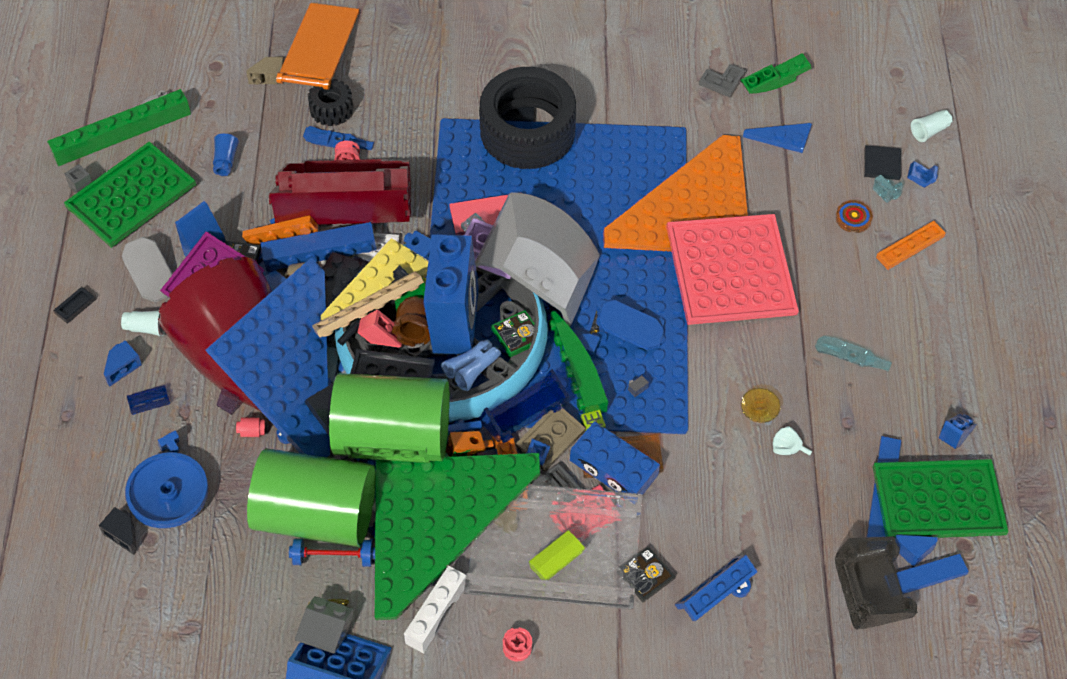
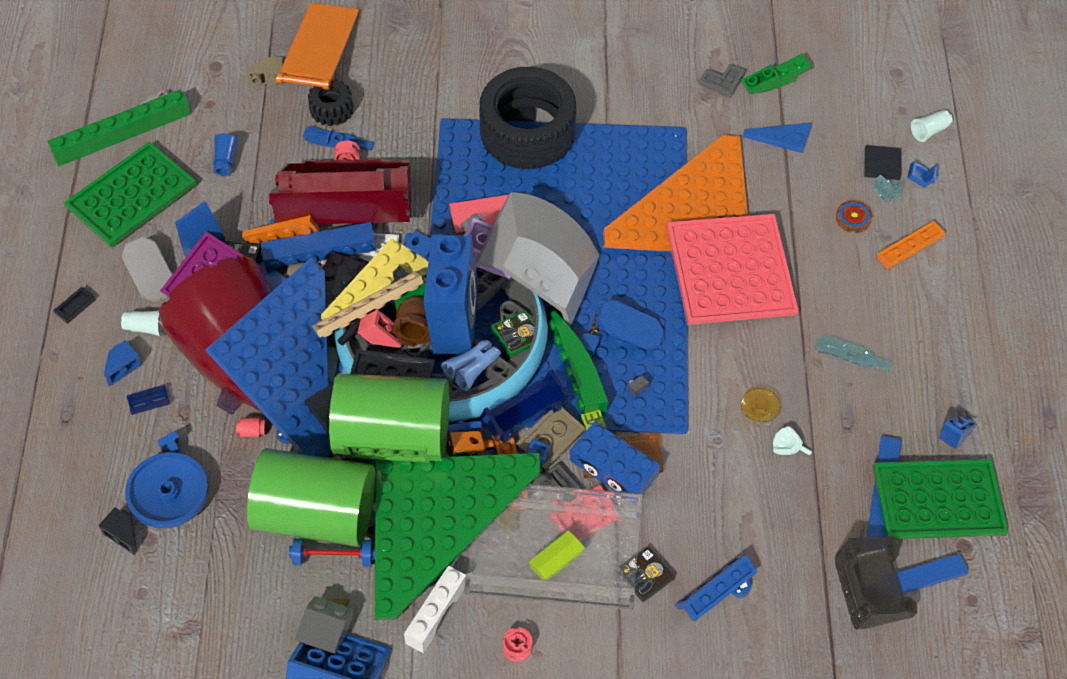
dark grey panel [64,164,92,194] -> none
blue slope [892,535,938,567] -> none

